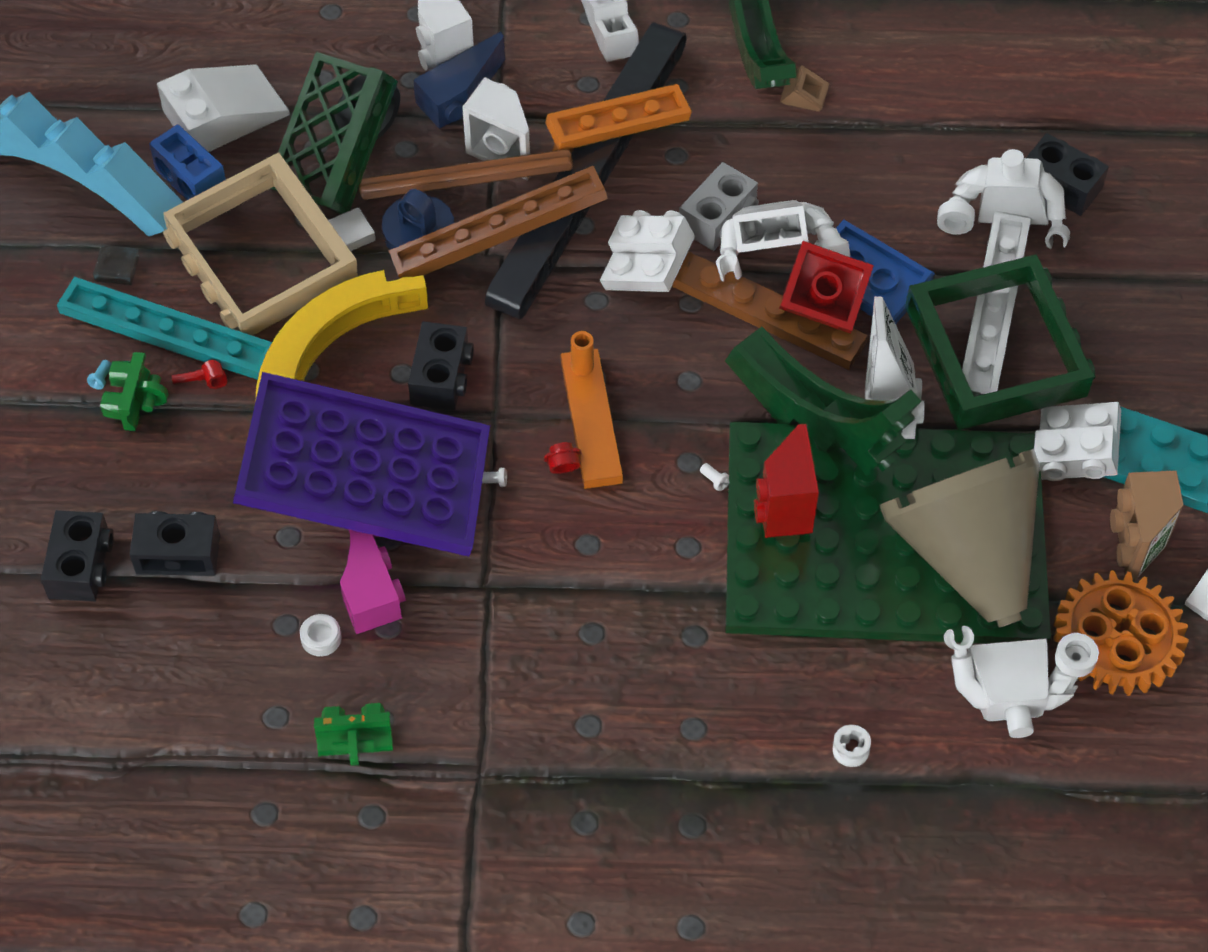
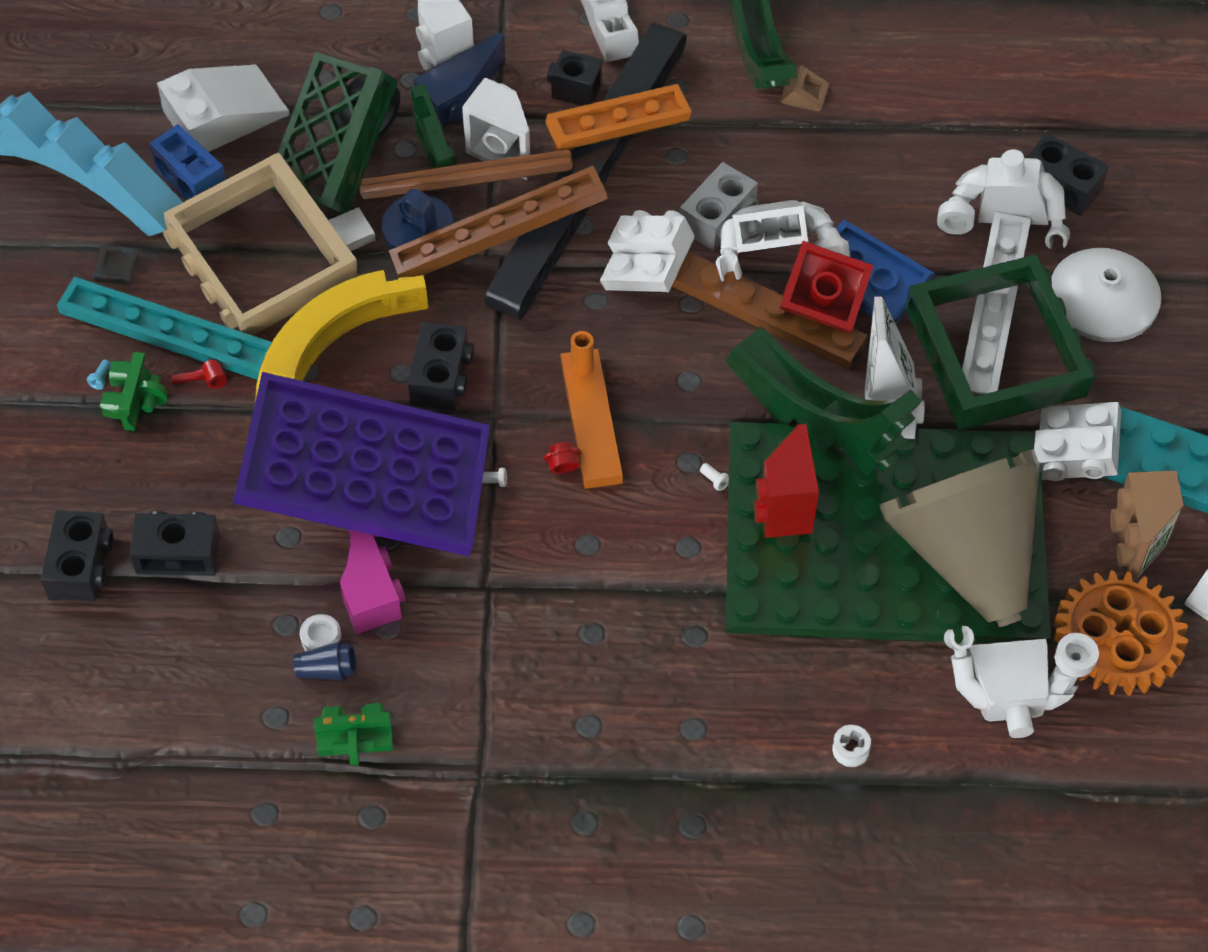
none -> dark blue cone [293,640,357,681]
none -> dark green wing [411,83,457,168]
none -> black brick [547,49,602,106]
none -> white dish [1051,248,1161,342]

